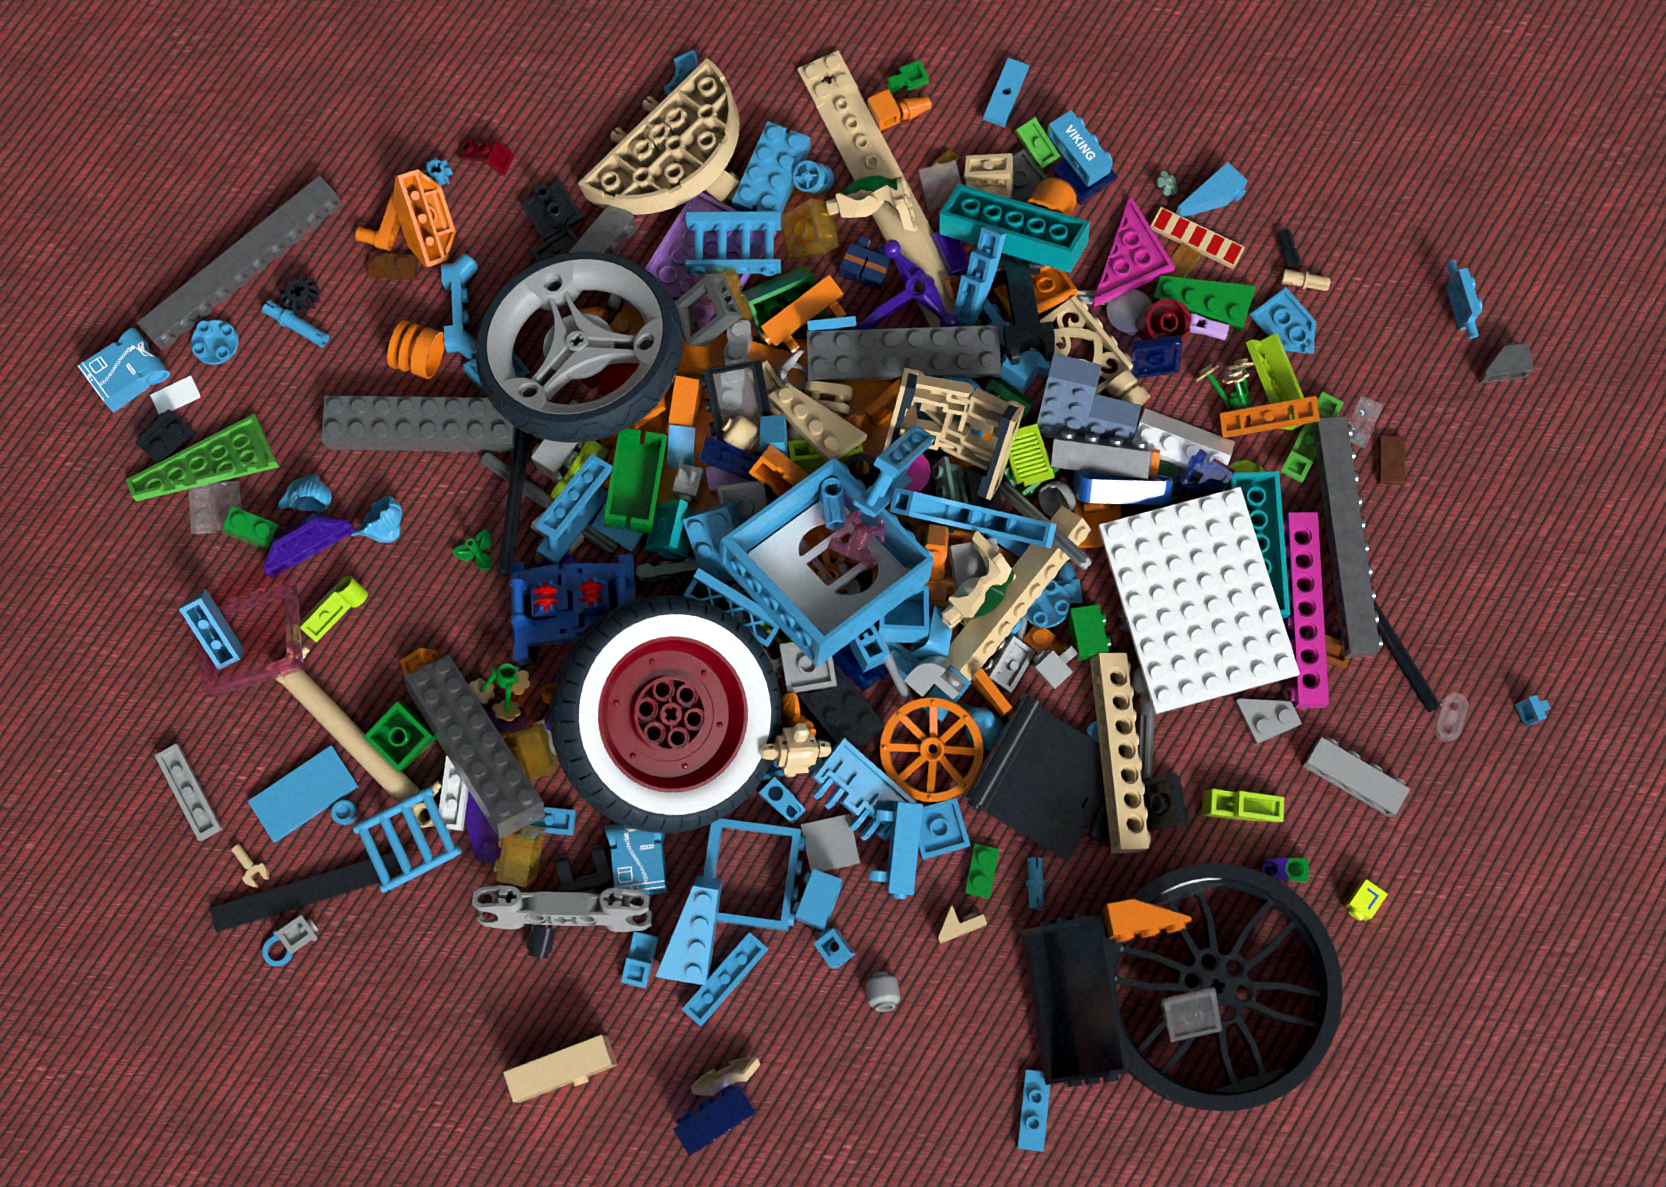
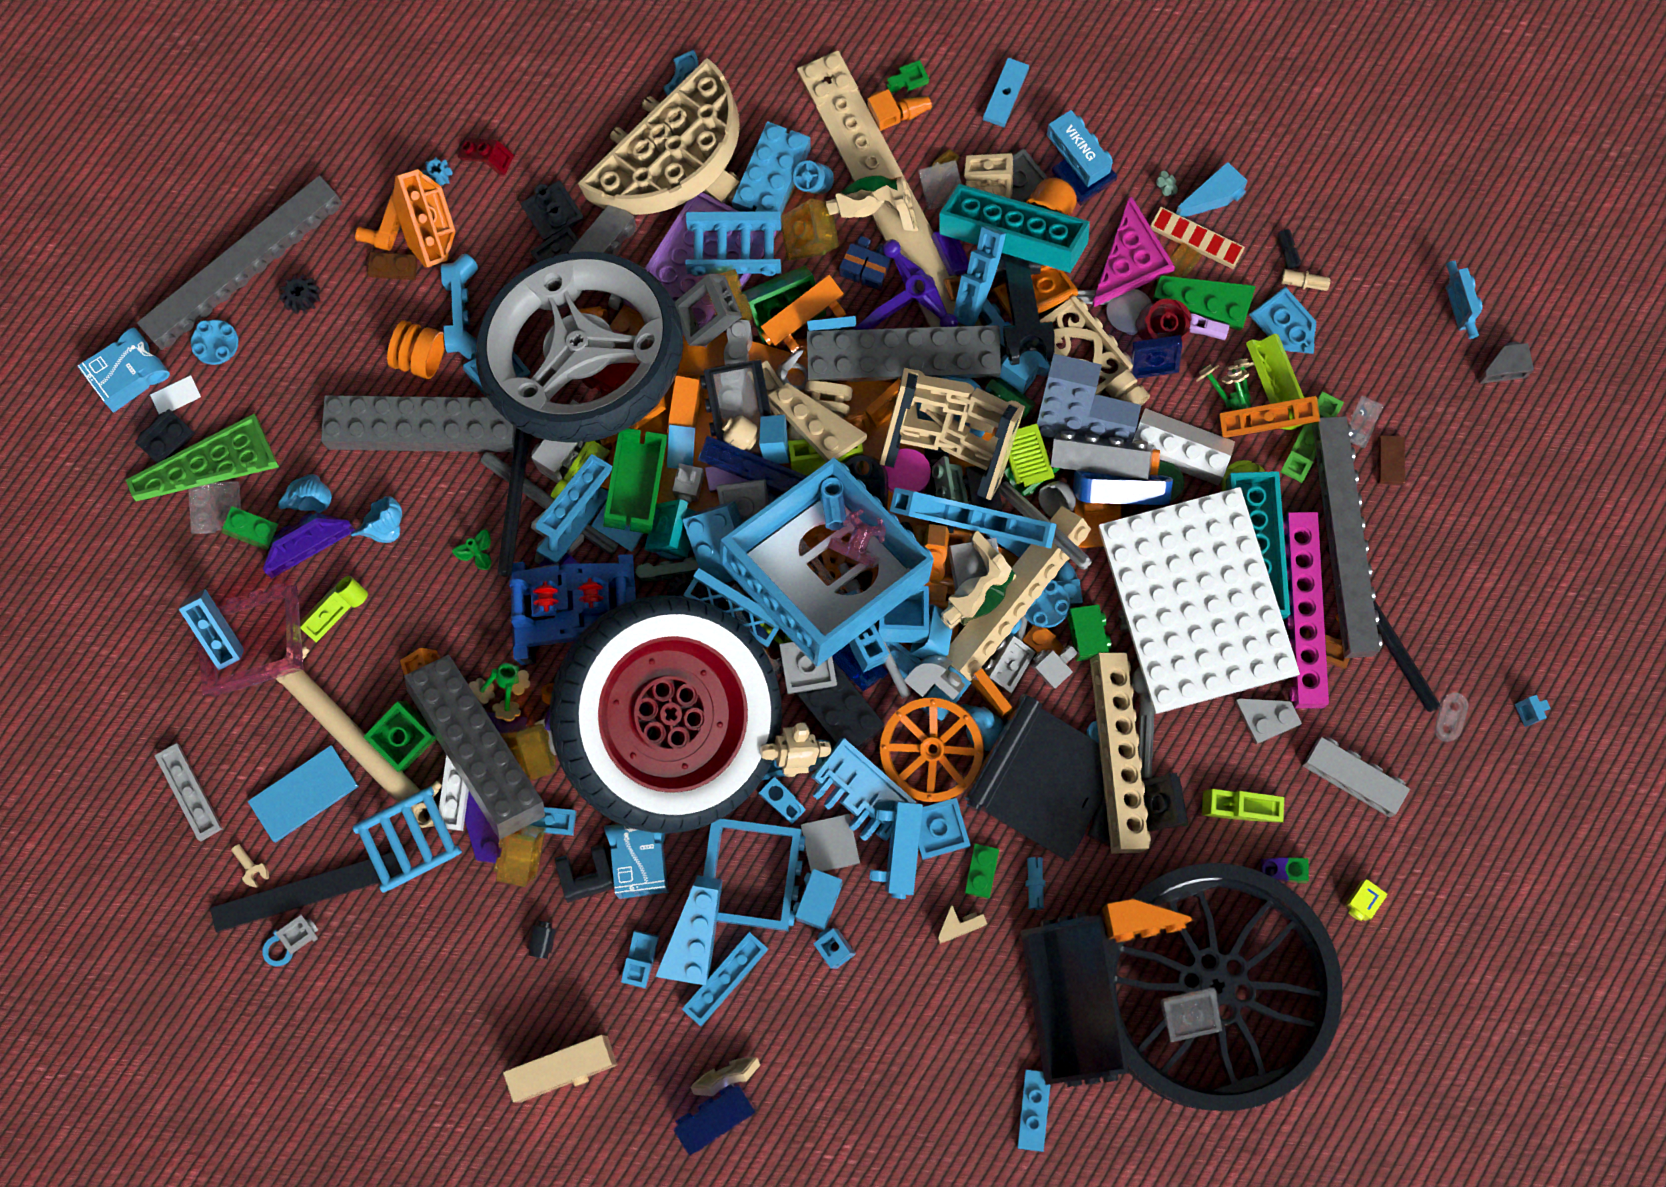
dark azure pin [262,300,329,348] -> none
dark azure tile [331,799,358,825] -> none
light grey piece [472,886,652,932] -> none
orange brick [748,444,809,497] -> none
orange plant [781,691,817,740] -> none
dark azure fence [853,424,935,518] -> none
light grey head [865,971,900,1012] -> none
bright green plate [1015,117,1060,169] -> none
clear blue plate [1173,449,1235,501] -> none

